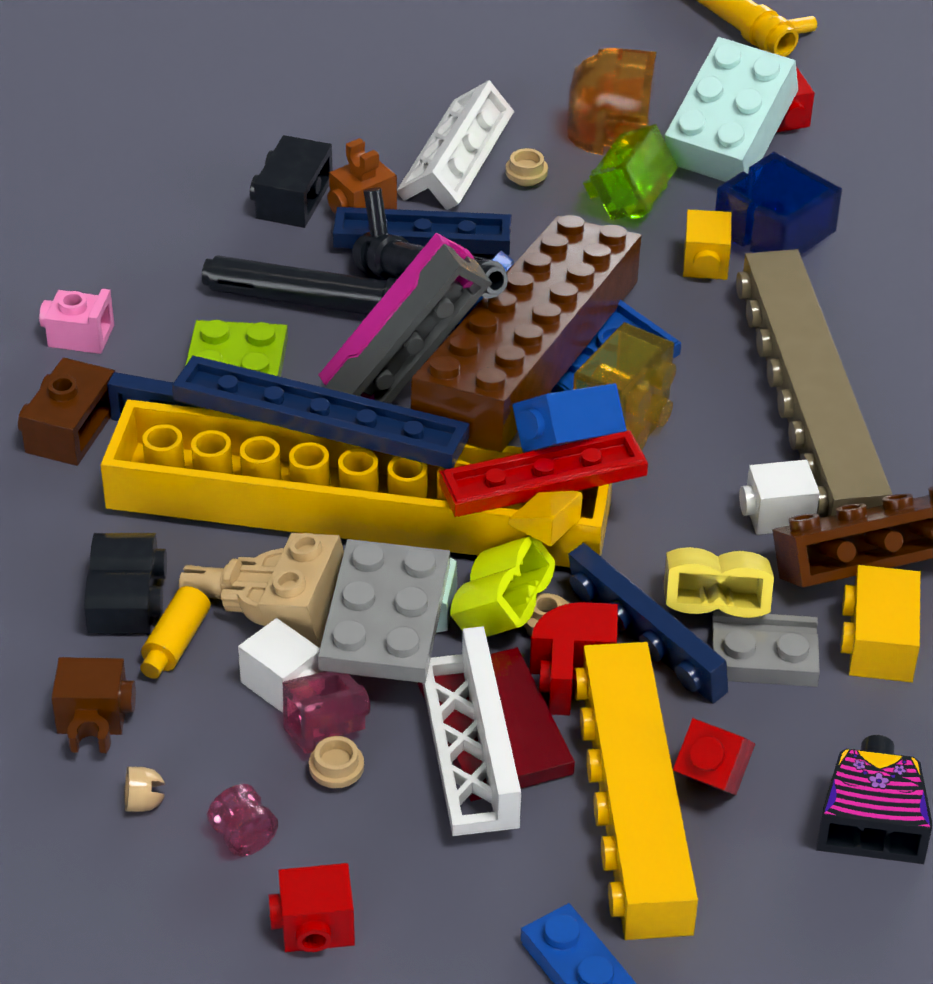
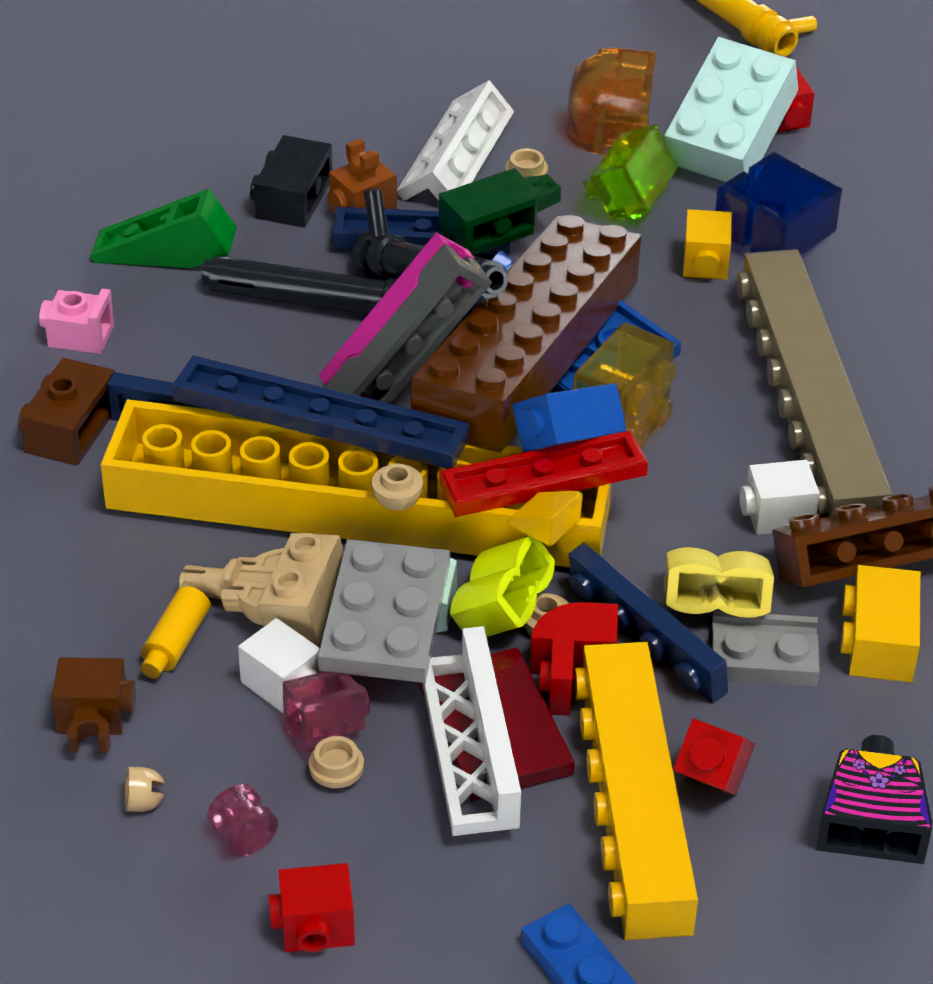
black brick [84,533,167,633] -> none
lime plate [185,320,288,377] -> none
none -> green slope [90,188,237,268]
none -> tan plate [372,463,423,511]
none -> dark green hinge [438,168,561,255]

